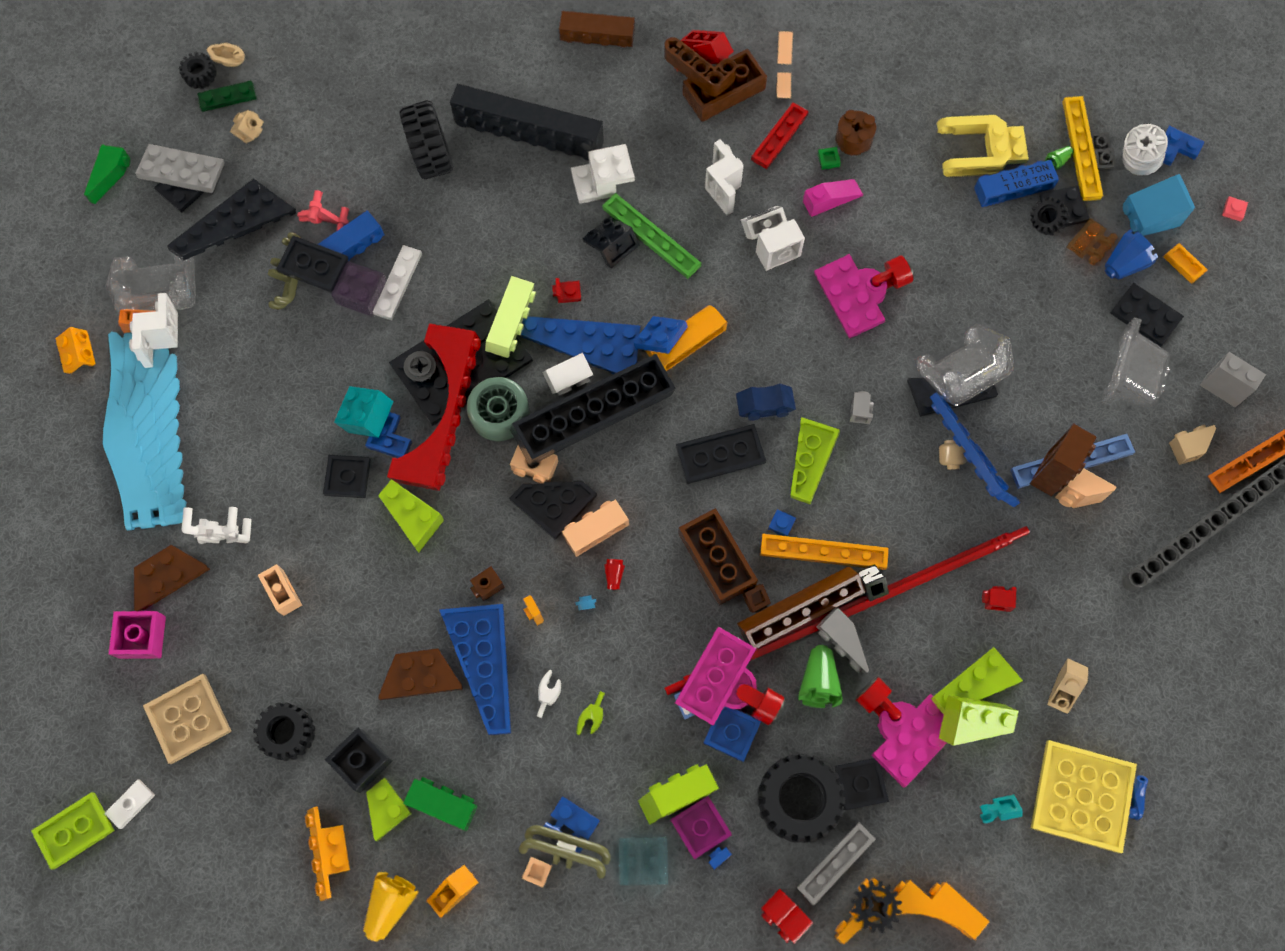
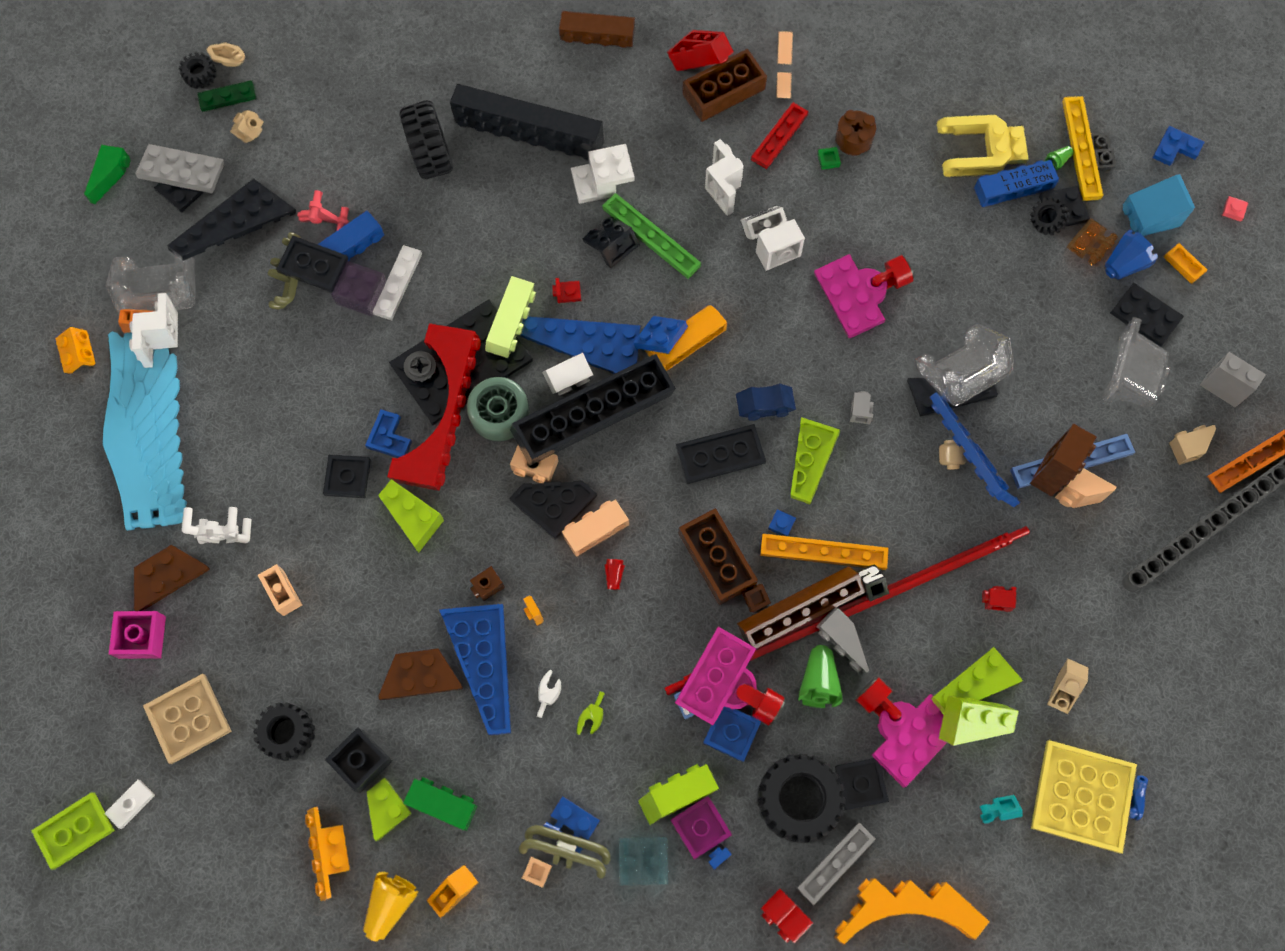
teal brick [334,386,394,438] -> none
dark azure plate [575,595,597,610] -> none
reddish brown beam [664,37,737,96] -> none
dark pink slope [803,179,863,217] -> none
black gear [851,881,902,933] -> none
white wheel [1122,124,1168,176] -> none

